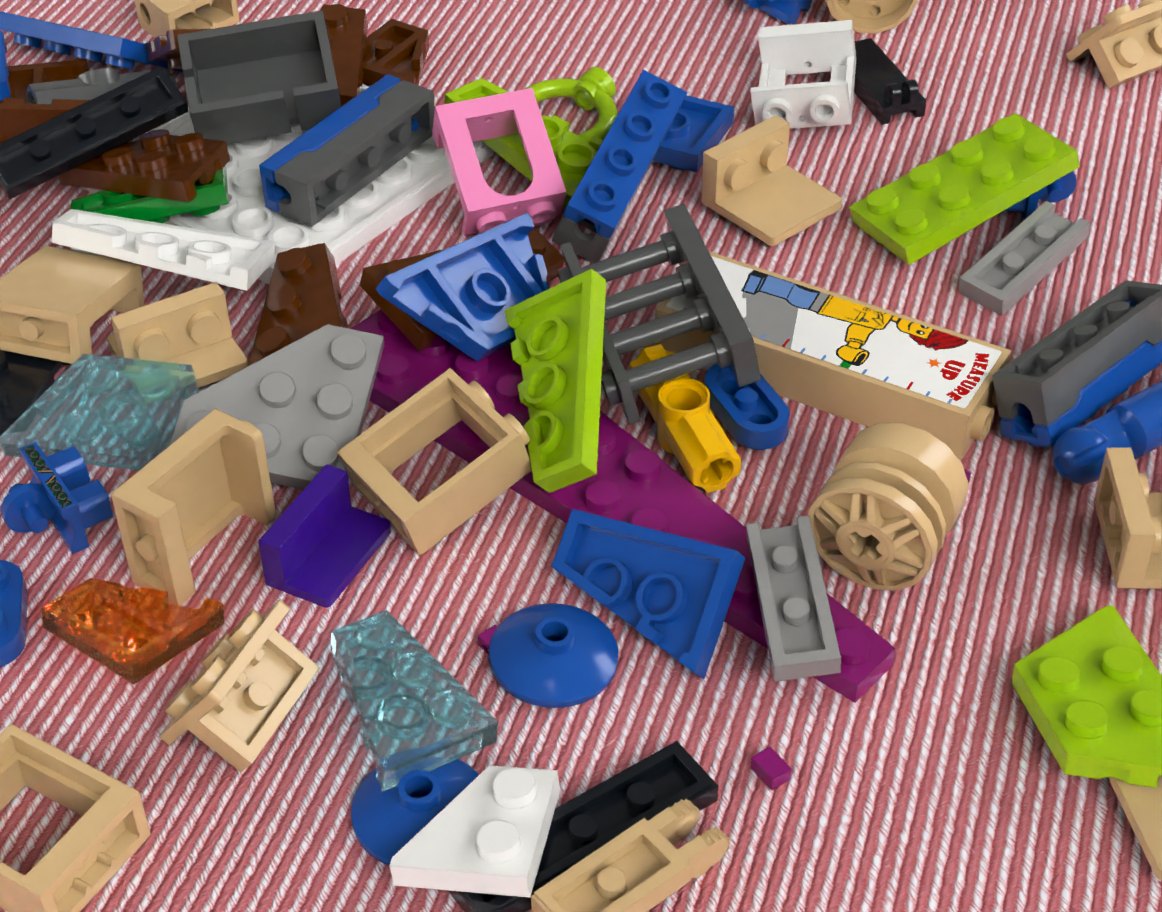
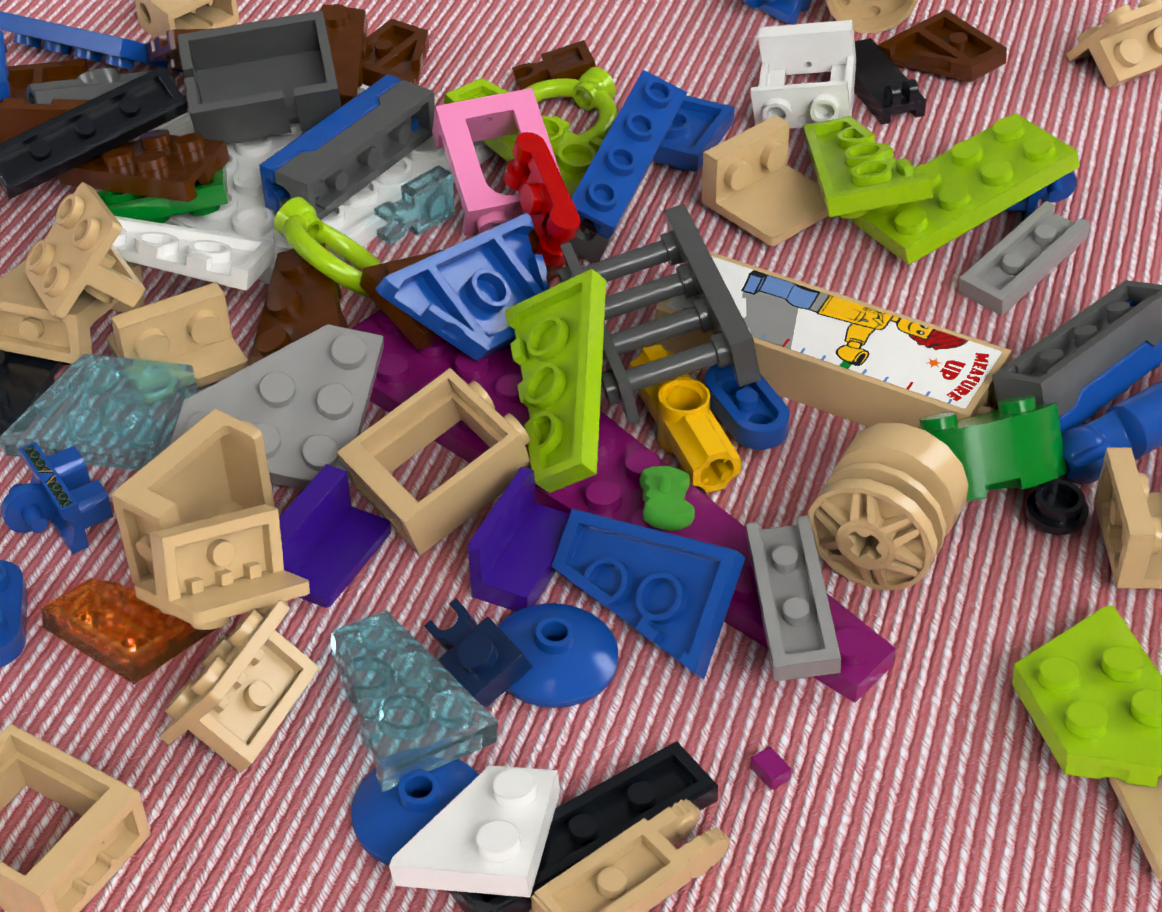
none -> tan bracket [25,182,146,320]
none -> tan bracket [135,504,310,630]
none -> lime piece [274,197,382,298]
none -> clear light blue plate [374,165,455,244]
none -> dark blue plate [424,598,533,710]
none -> dark purple panel [468,467,570,612]
none -> red plate [503,132,581,267]
none -> reddish brown plate [512,40,596,90]
none -> bright green piece [639,466,695,532]
none -> lime wing [803,116,934,219]
none -> reddish brown wing [878,9,1007,82]
none -> green brick [918,395,1067,501]
none -> black plate [1026,479,1089,535]

